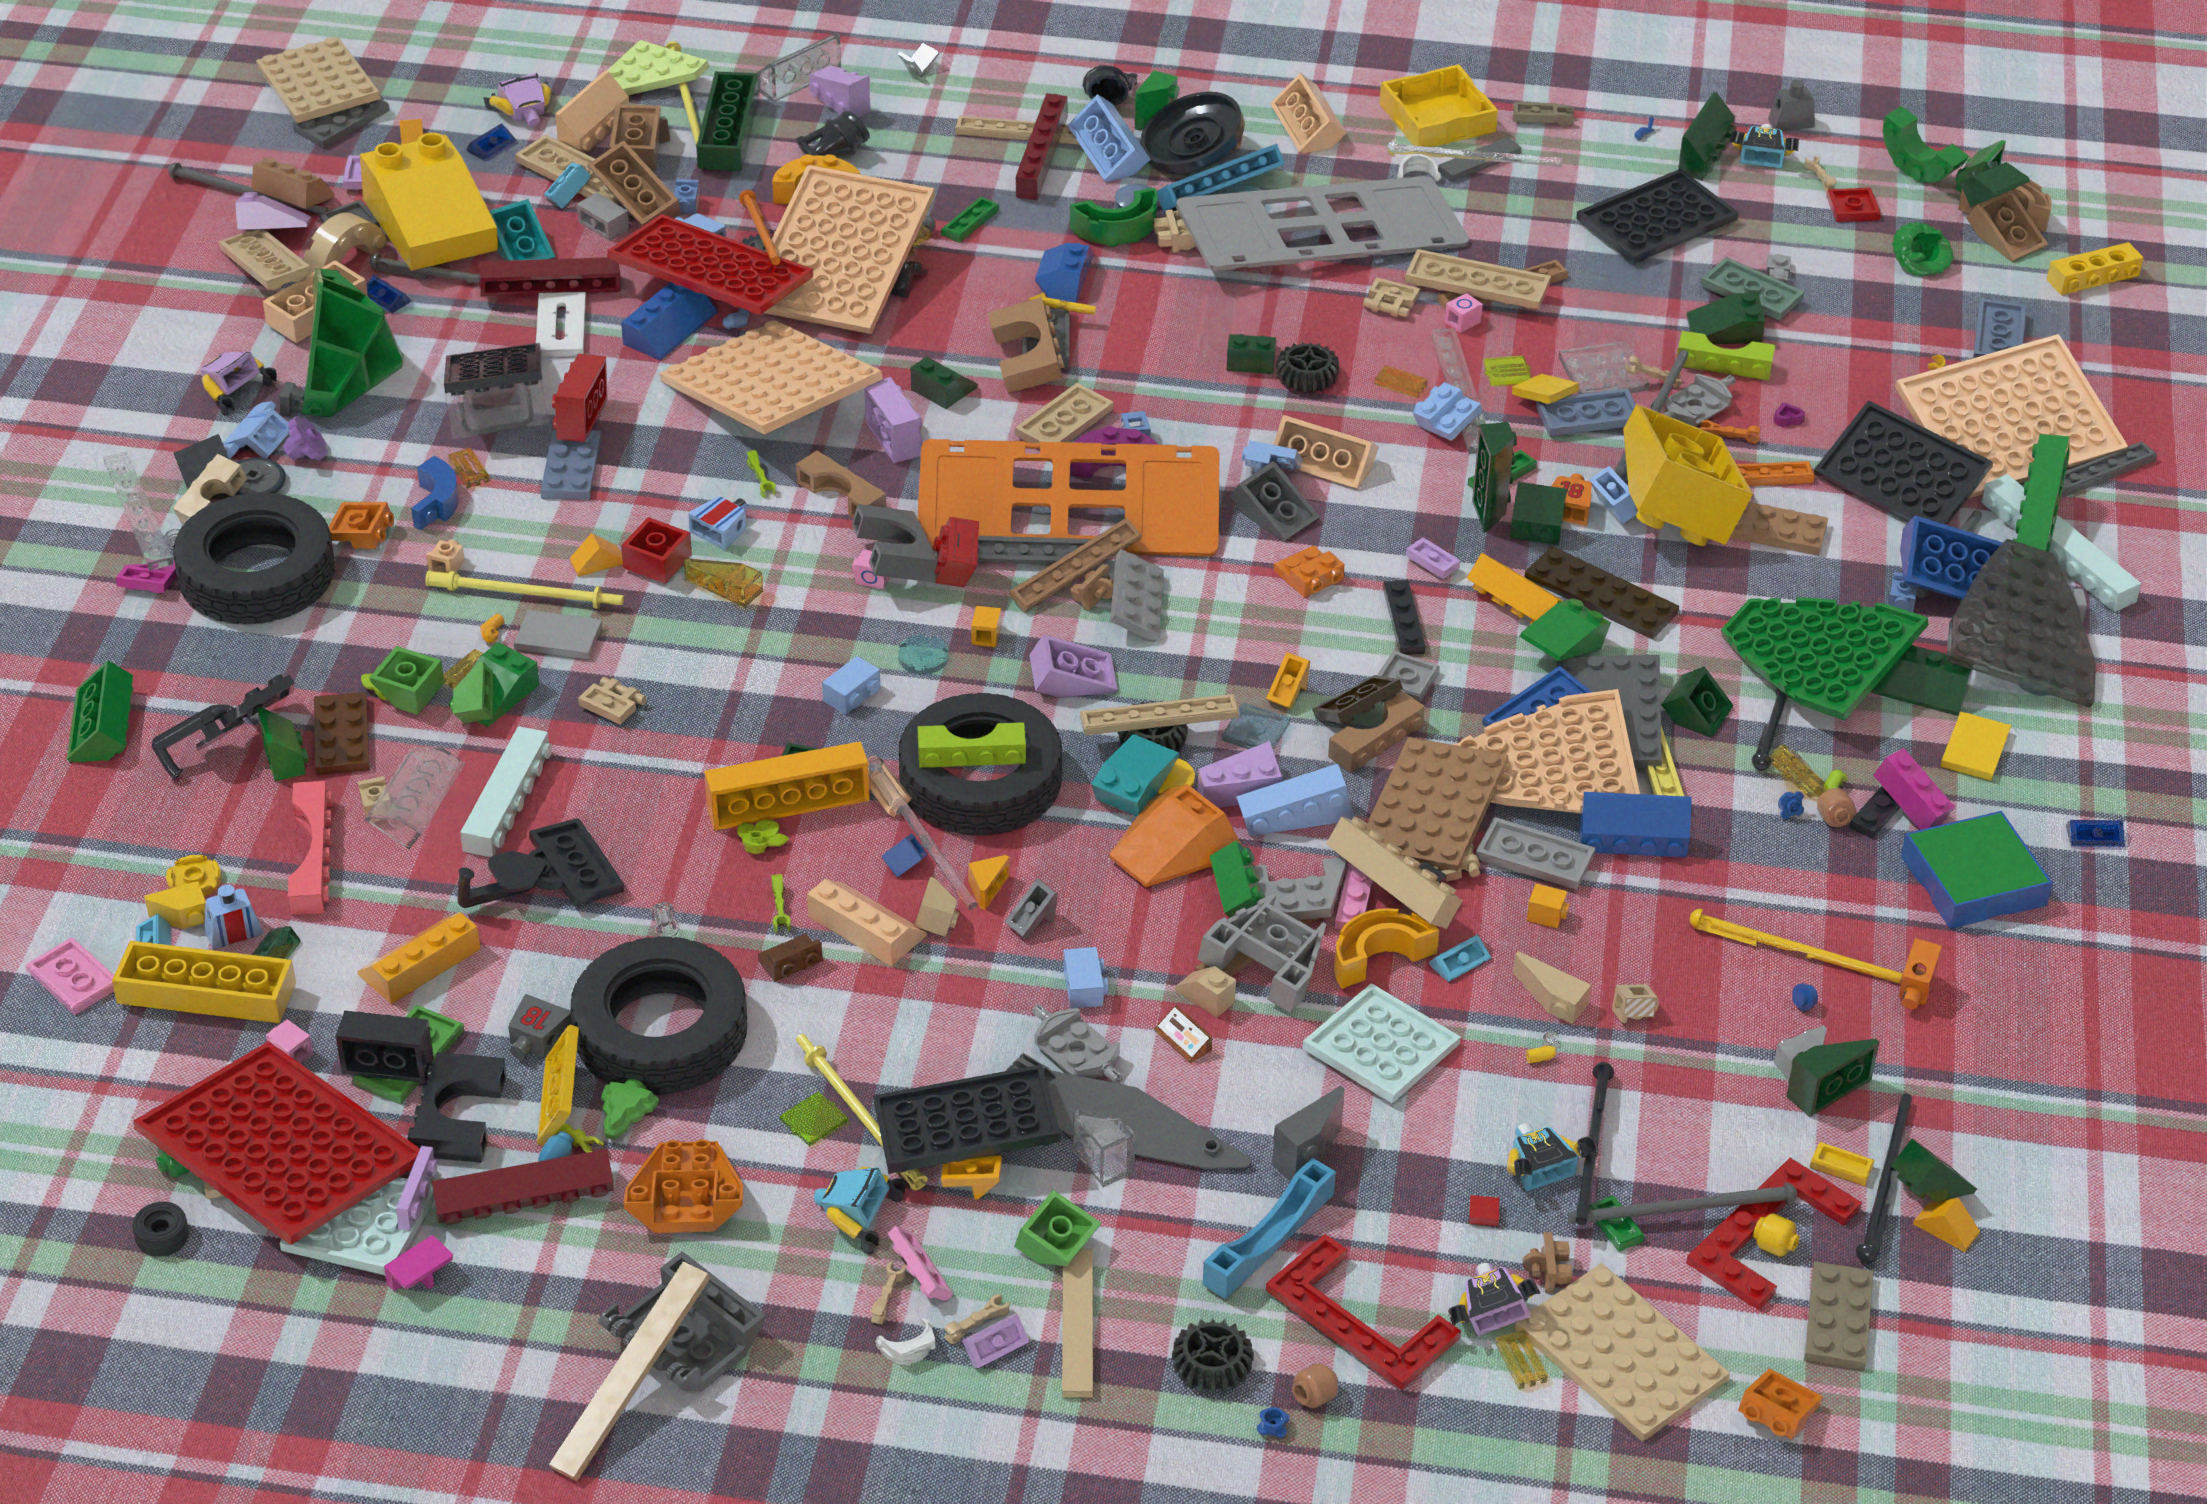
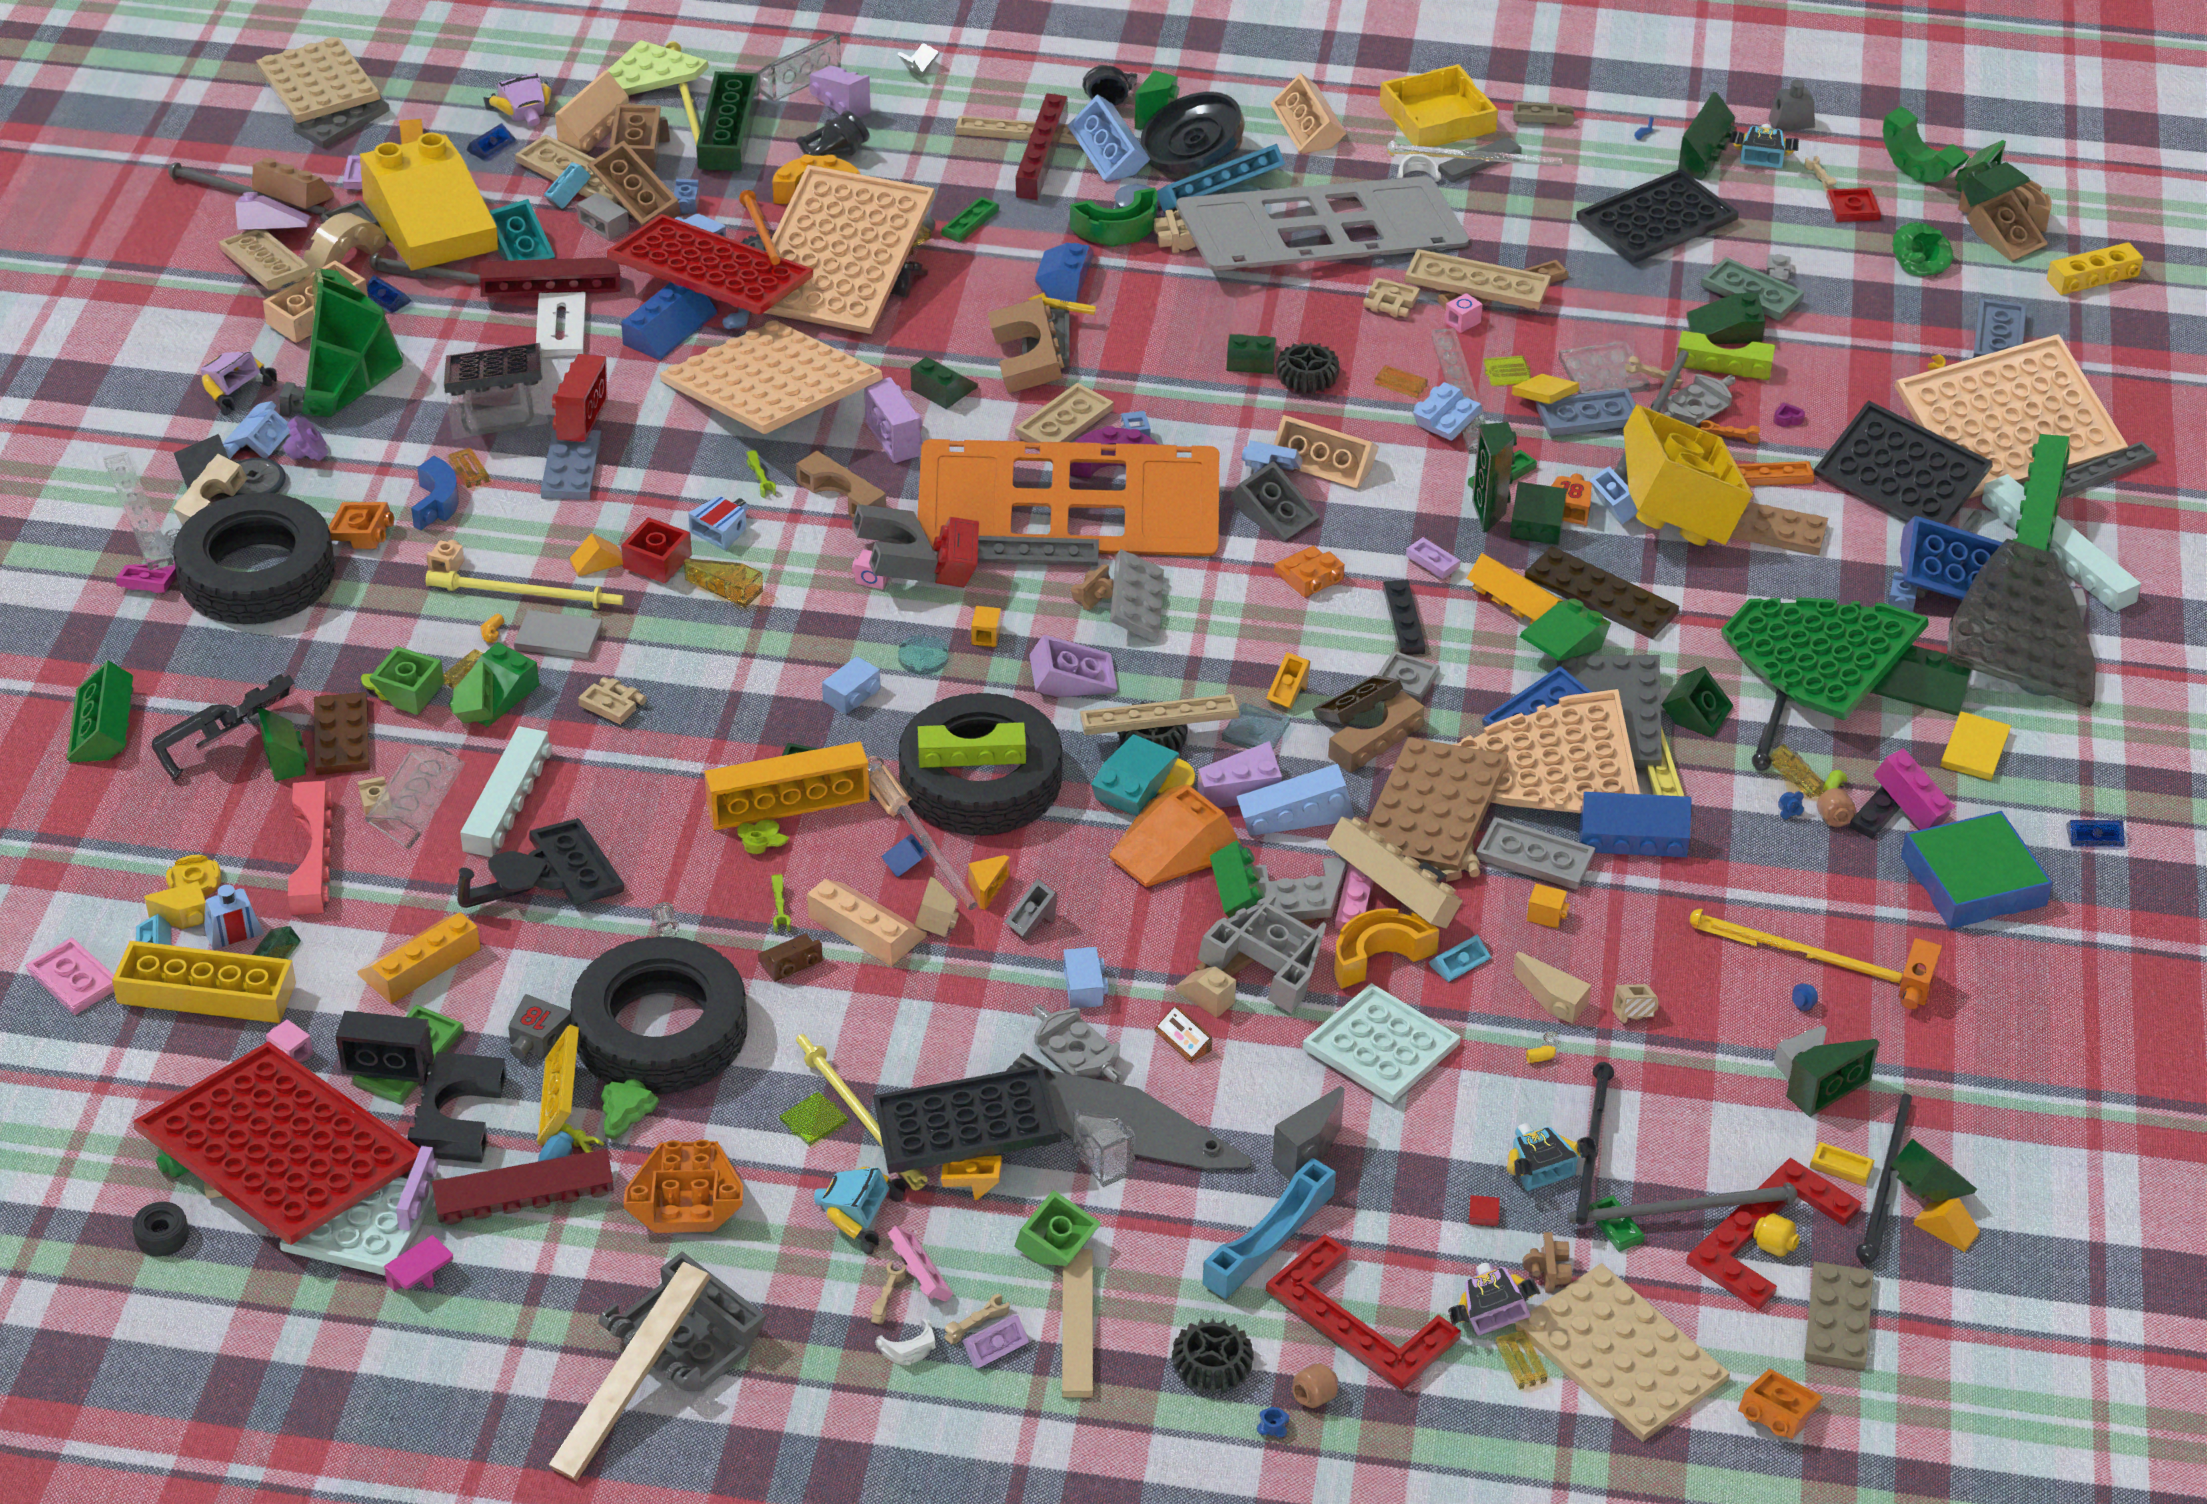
medium nougat tile [1009,518,1142,613] -> none

